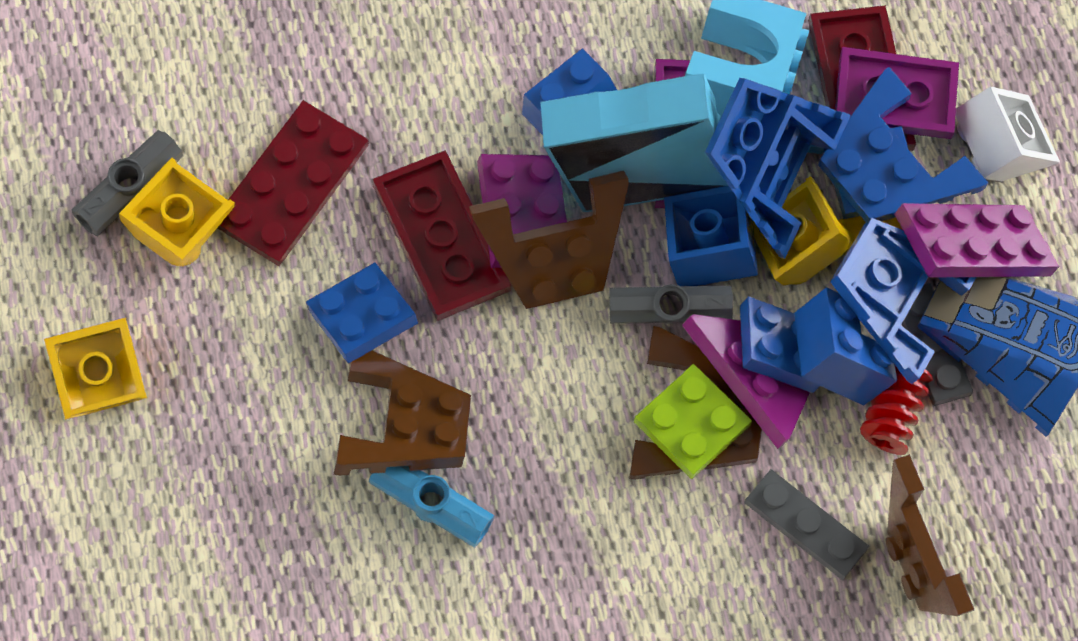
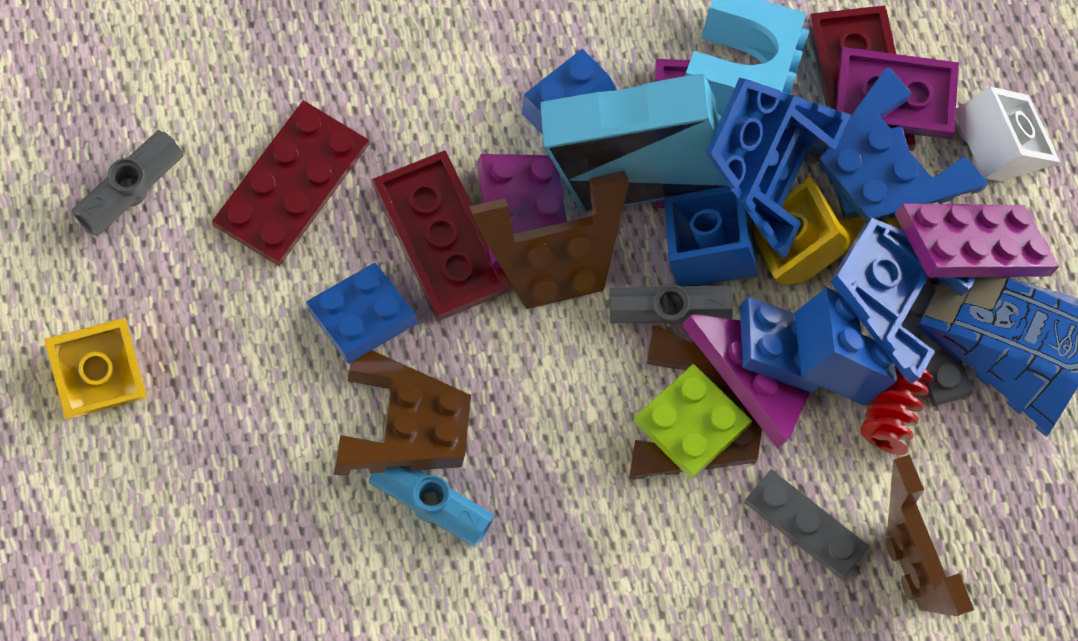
yellow slope [119,158,235,267] -> none

